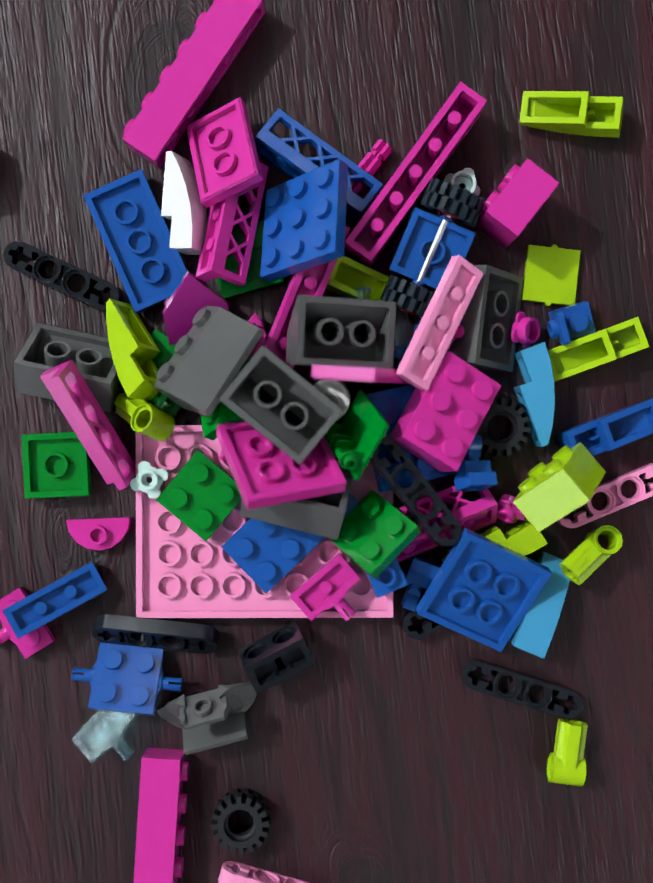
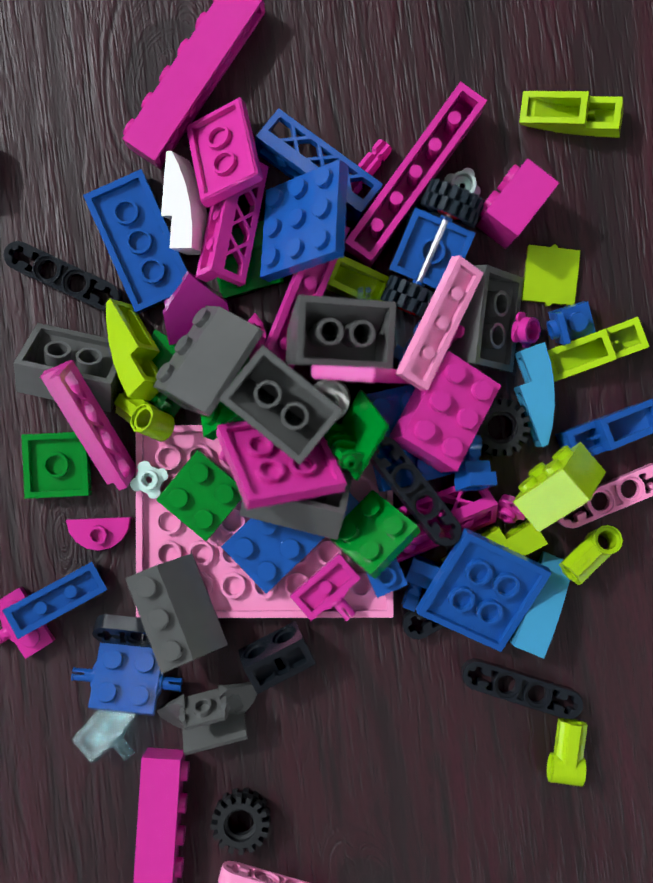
none -> dark grey slope [125,554,228,673]

